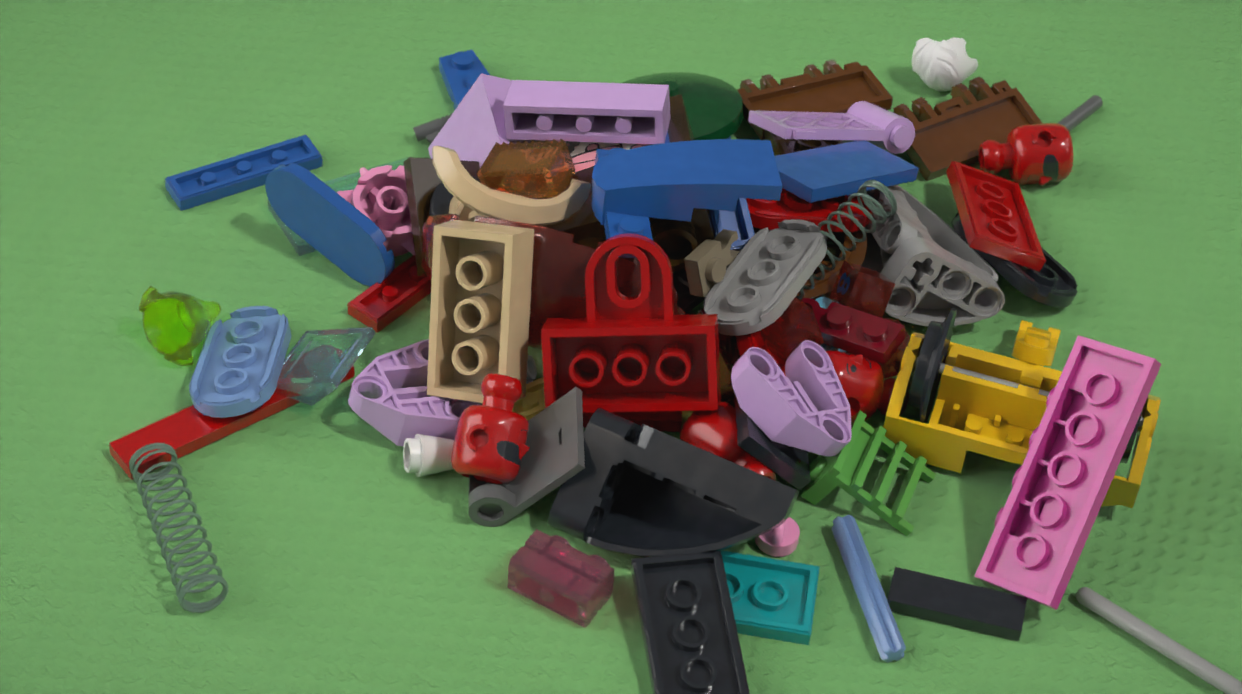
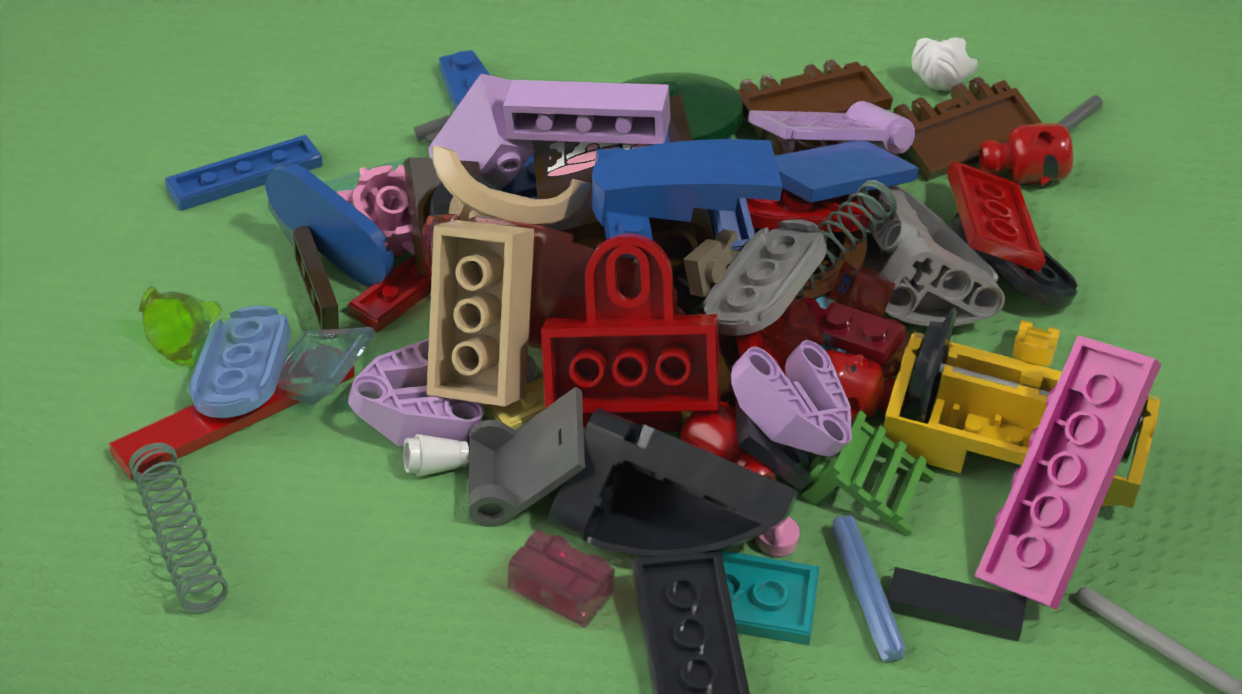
red piece [451,373,530,484] -> none
clear orange brick [477,139,575,199] -> none
none -> dark brown tile [293,226,339,337]

